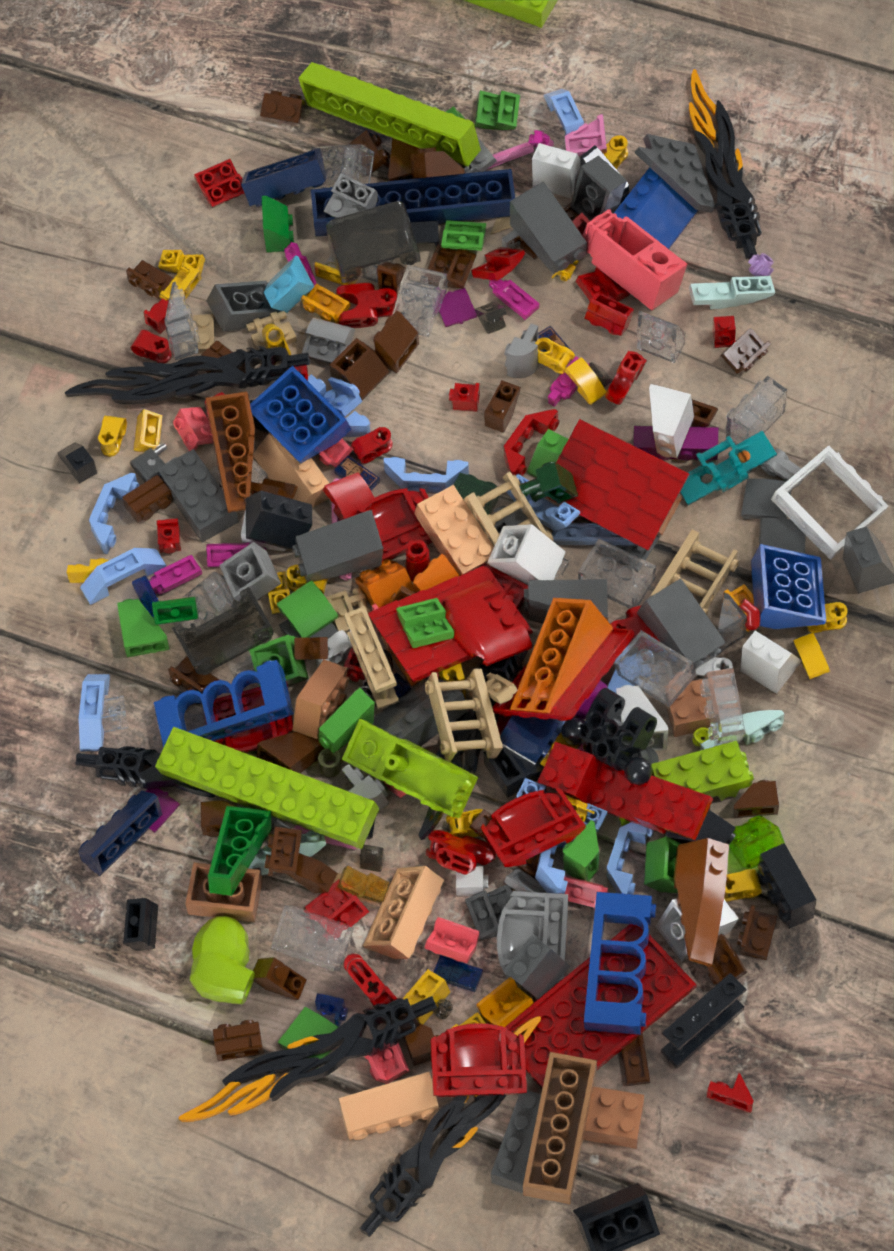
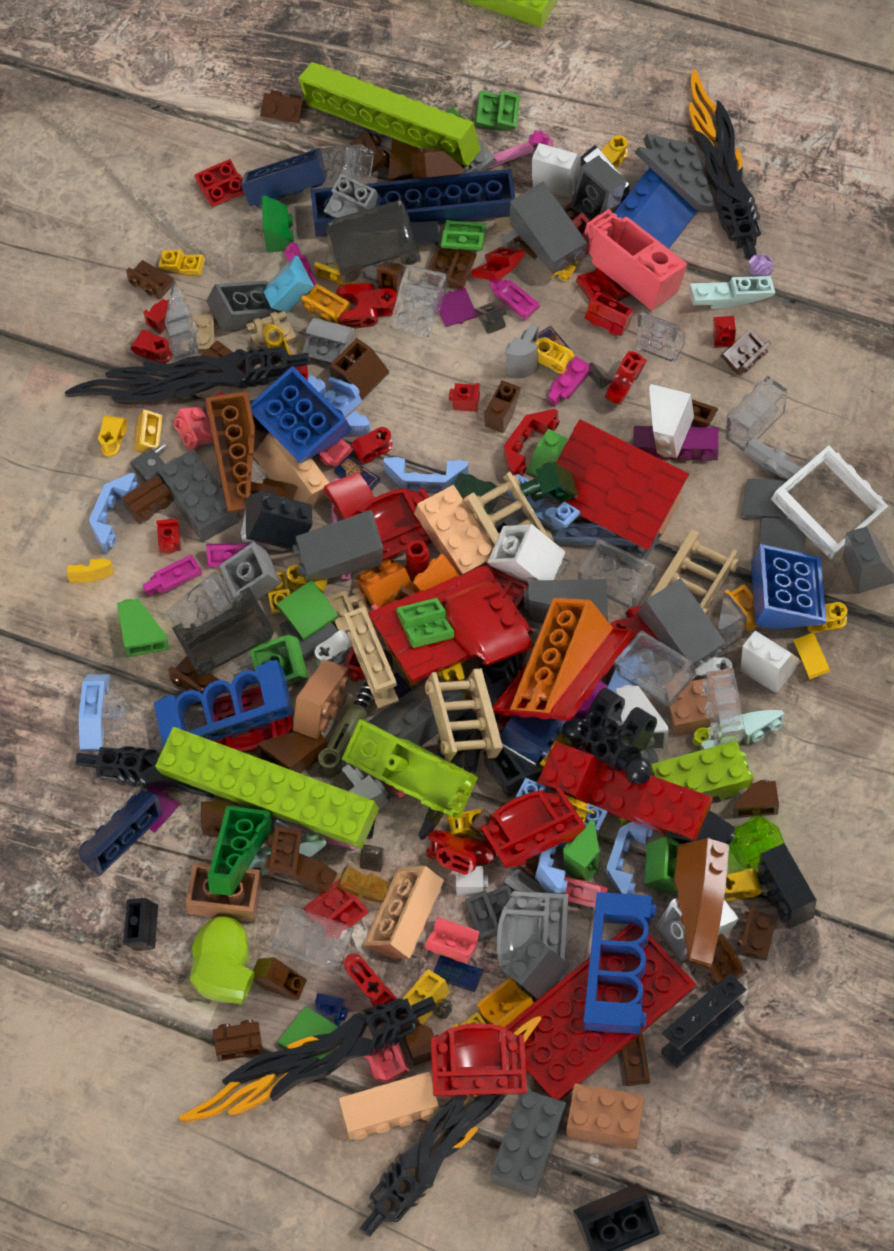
black slope [57,442,97,484] -> none
light blue slope [80,548,166,605] -> none
clear blue slope [132,575,159,619] -> none
green brick [152,596,198,625] -> none
yellow hinge [159,262,202,310] -> none
reddish brown slope [294,637,328,660] -> none
bright green slope [318,688,375,753] -> none
reddish brown slope [373,310,419,373] -> none
tan hinge [485,673,518,704] -> none
medium nougat brick [523,1052,597,1204] -> none
light blue slope [544,89,584,136] -> none
bright pink wing [565,114,607,156] -> none
yellow slope [565,357,606,405] -> none
teal piece [680,430,777,505] -> none
red slope [707,1073,754,1113] -> none
red arm [738,598,760,631] -> none

